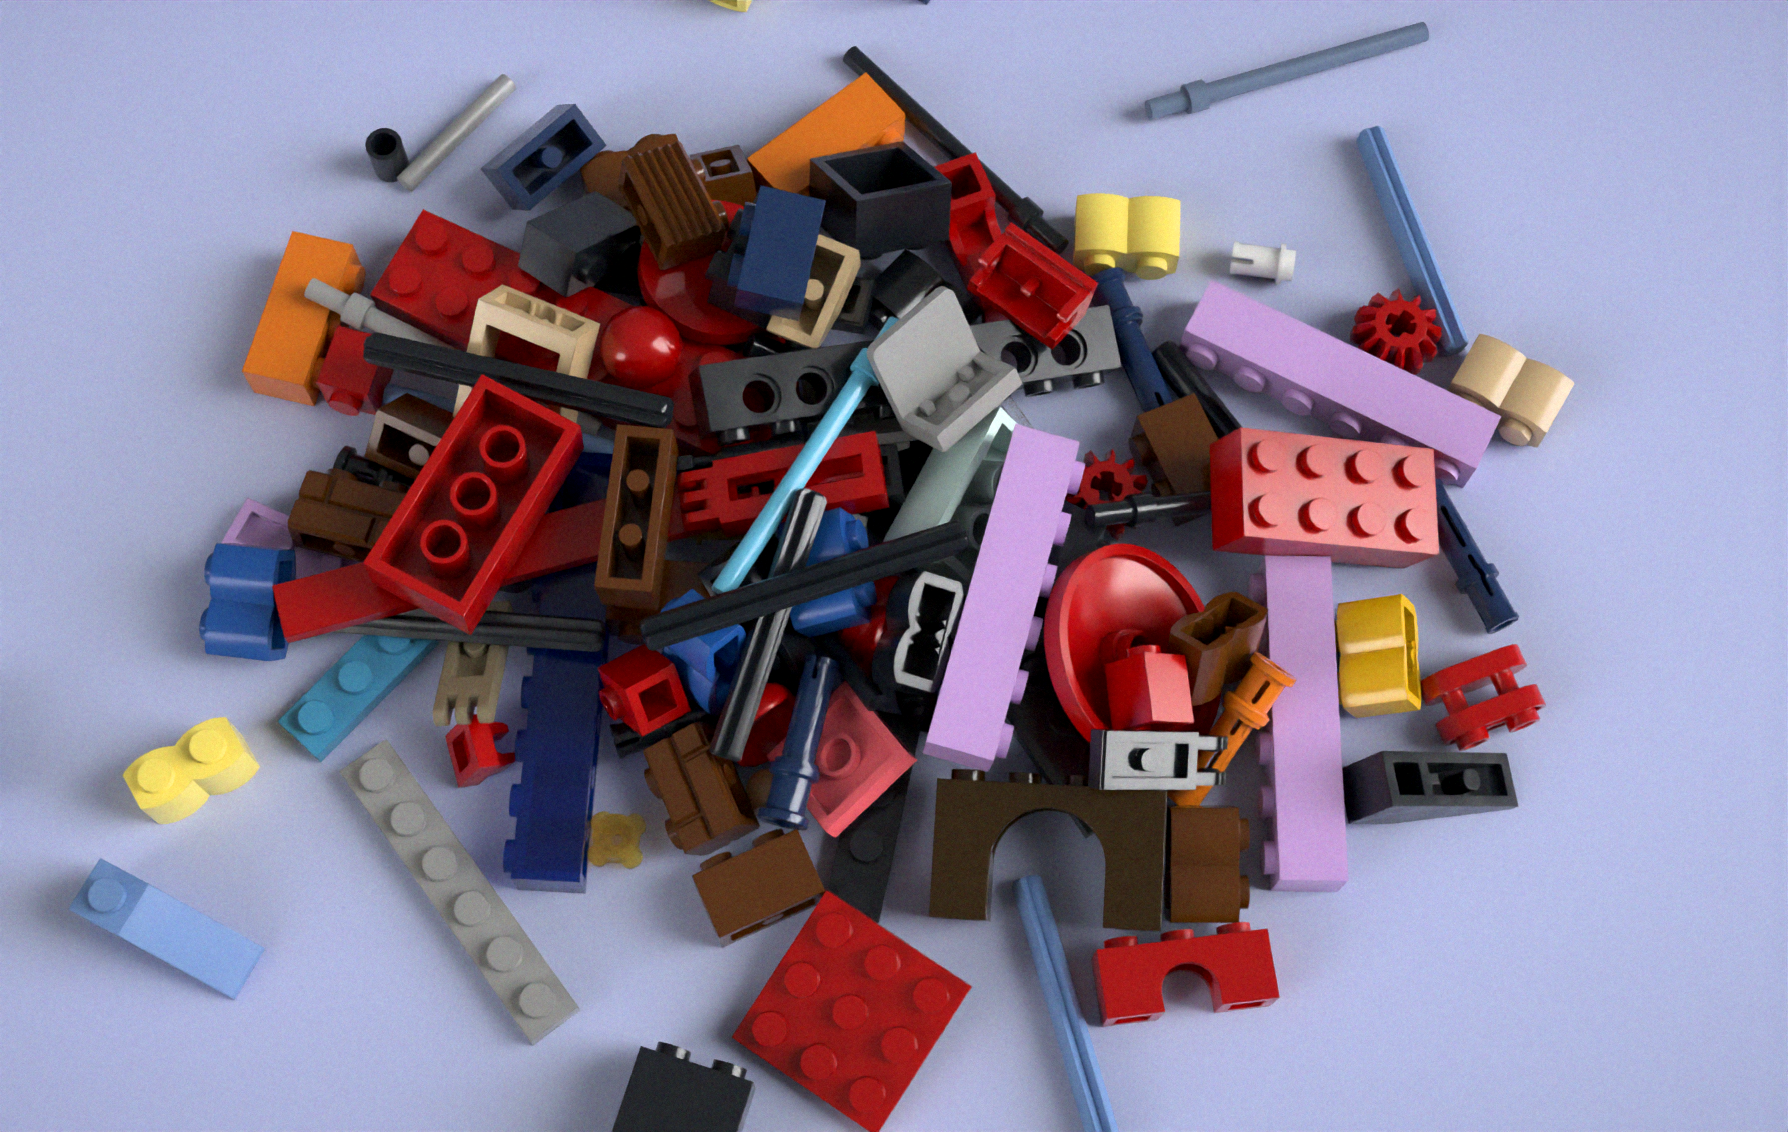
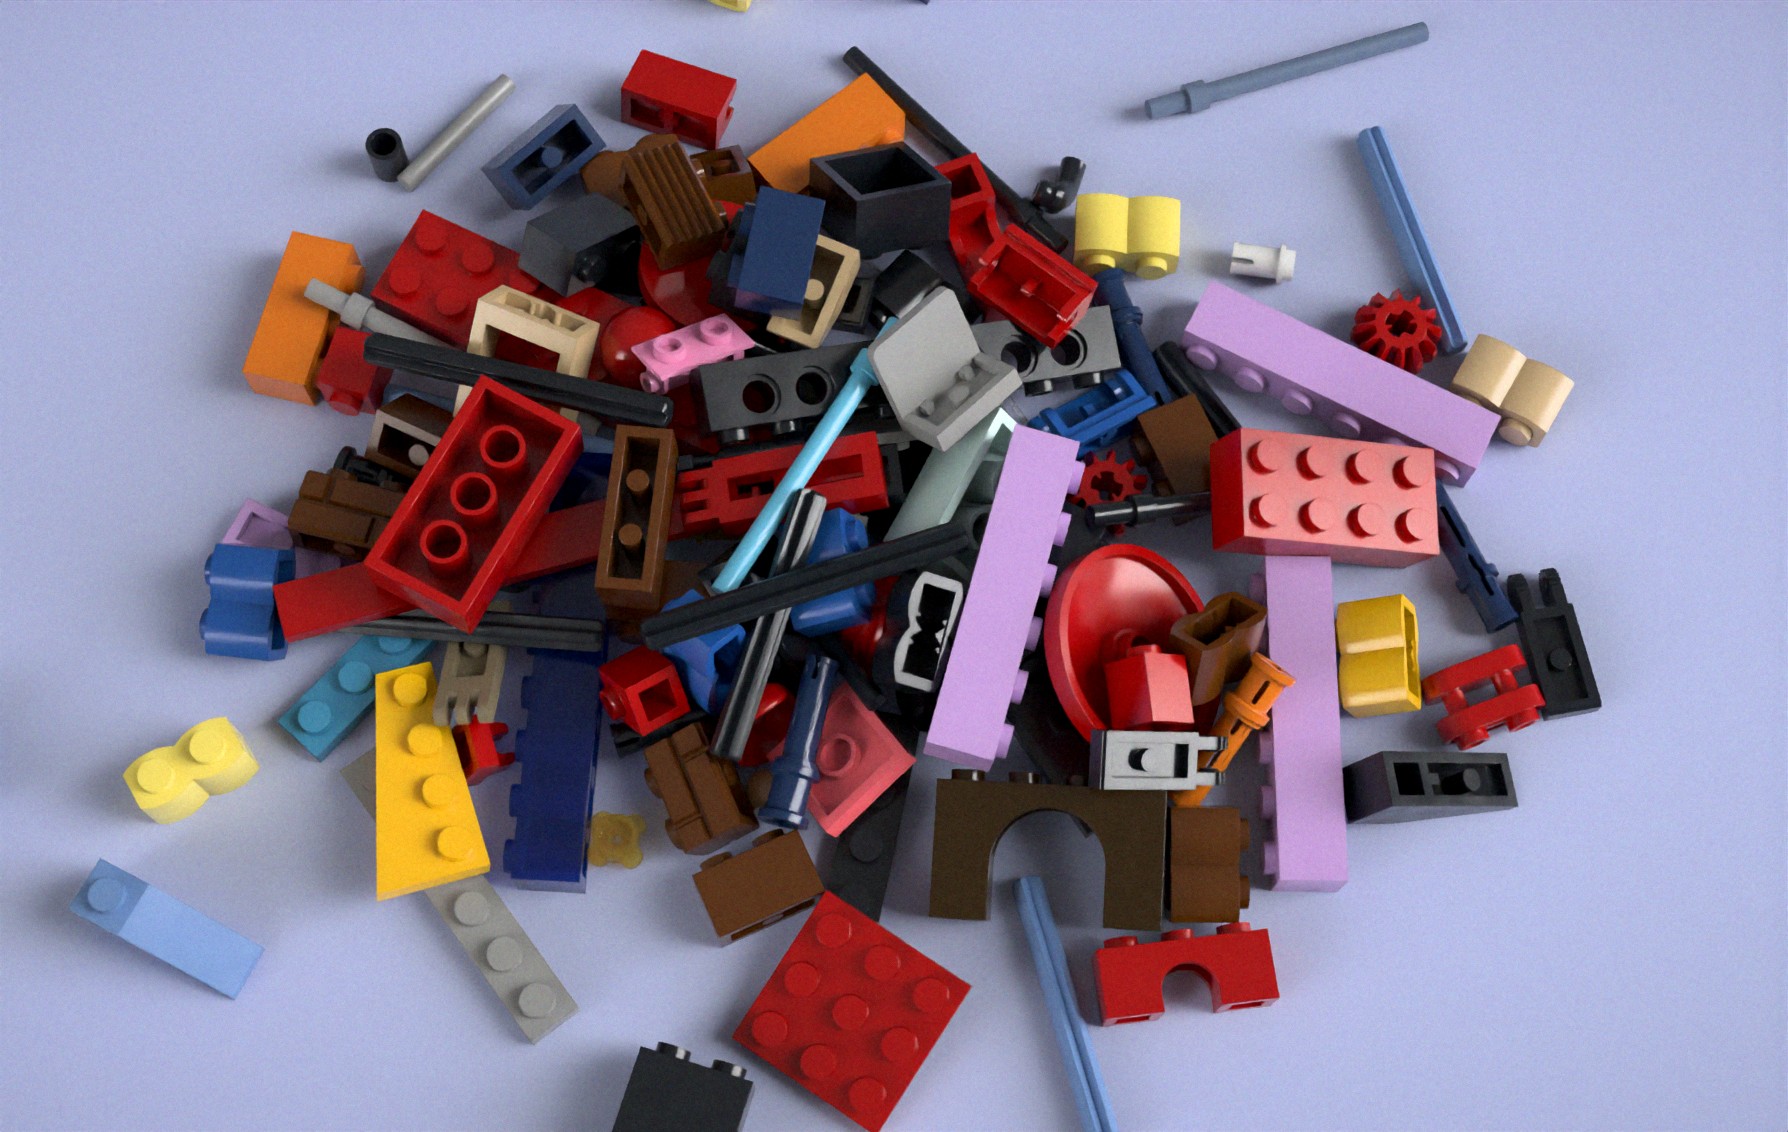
none -> yellow wing [375,661,491,902]
none -> red hinge [621,49,737,151]
none -> bright pink hinge [631,313,755,395]
none -> blue hinge [1026,369,1157,462]
none -> black arm [1032,156,1086,214]
none -> black hinge [1506,567,1602,721]

